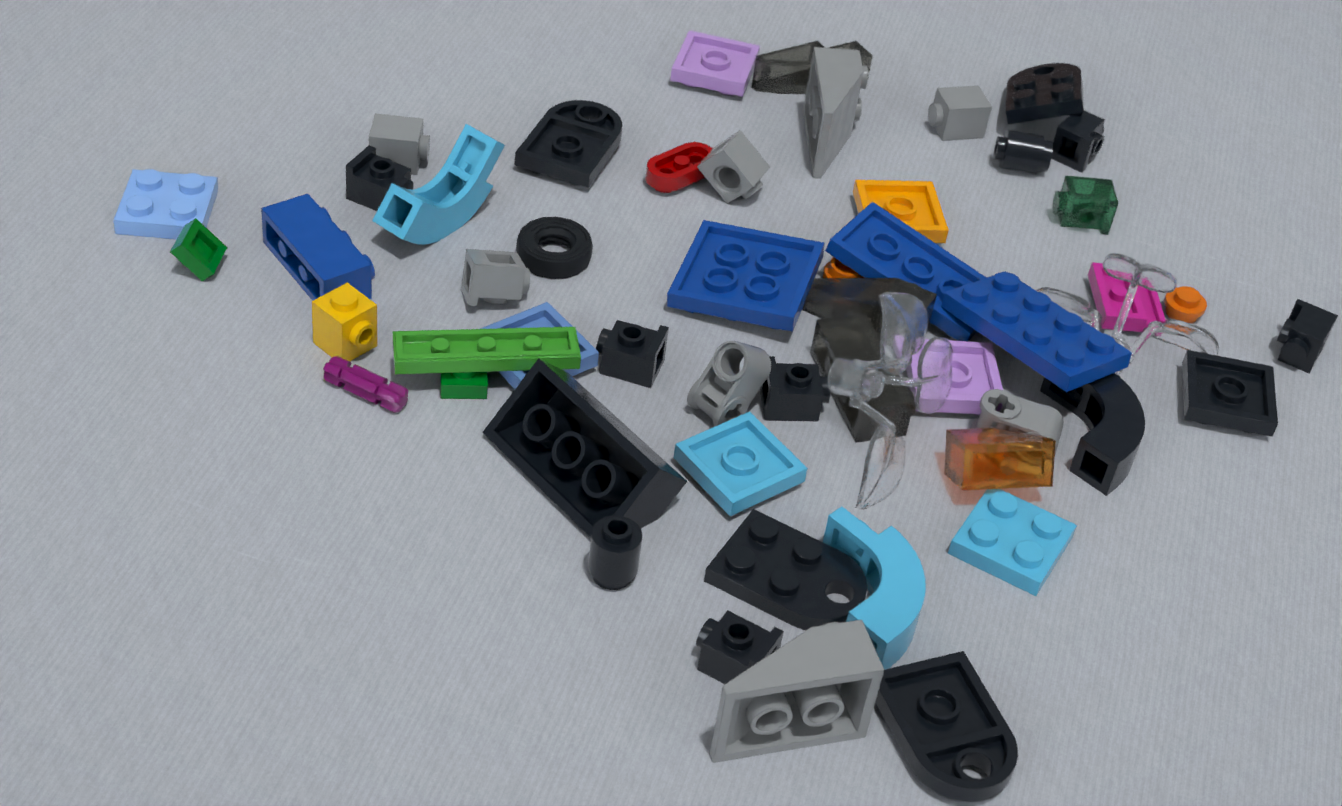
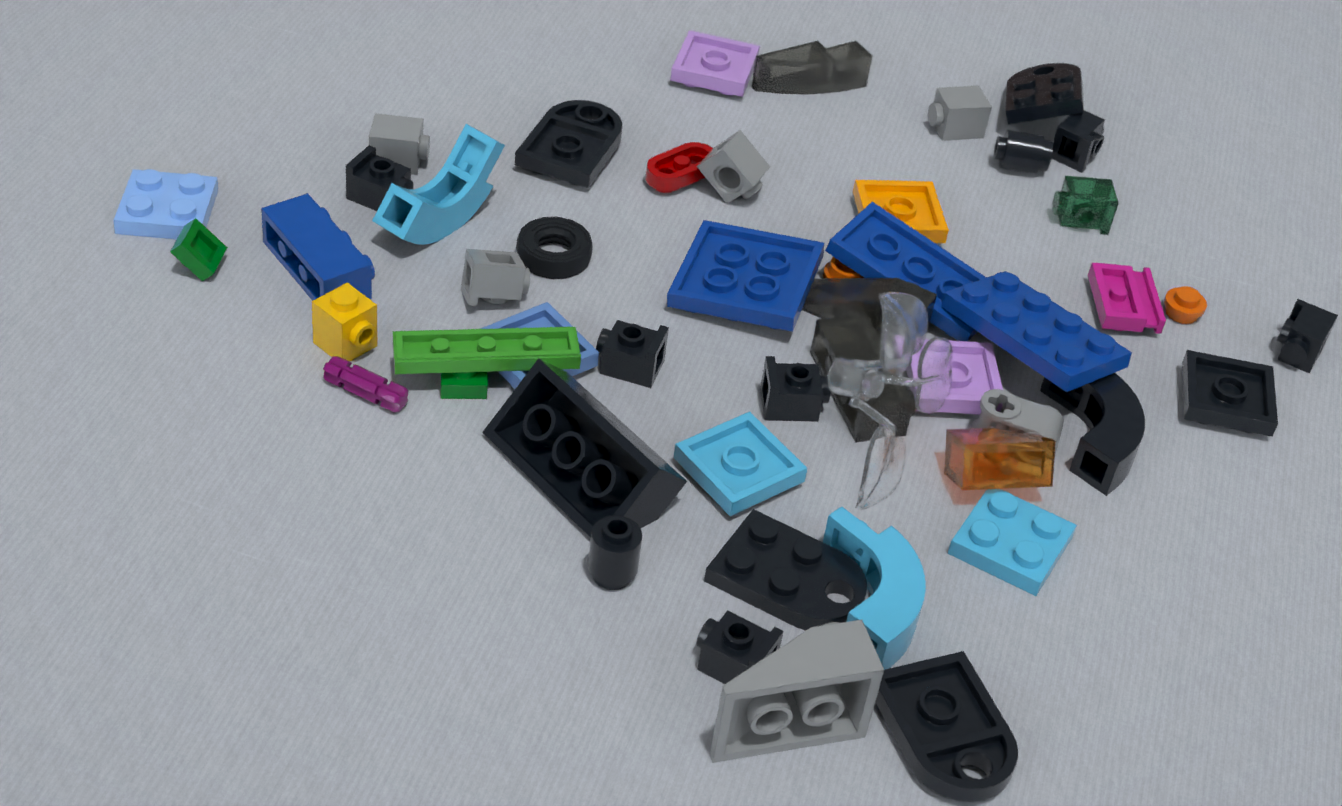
light grey piece [687,341,771,427] -> none
light grey slope [803,47,868,179] -> none
clear plant [1036,253,1219,376] -> none

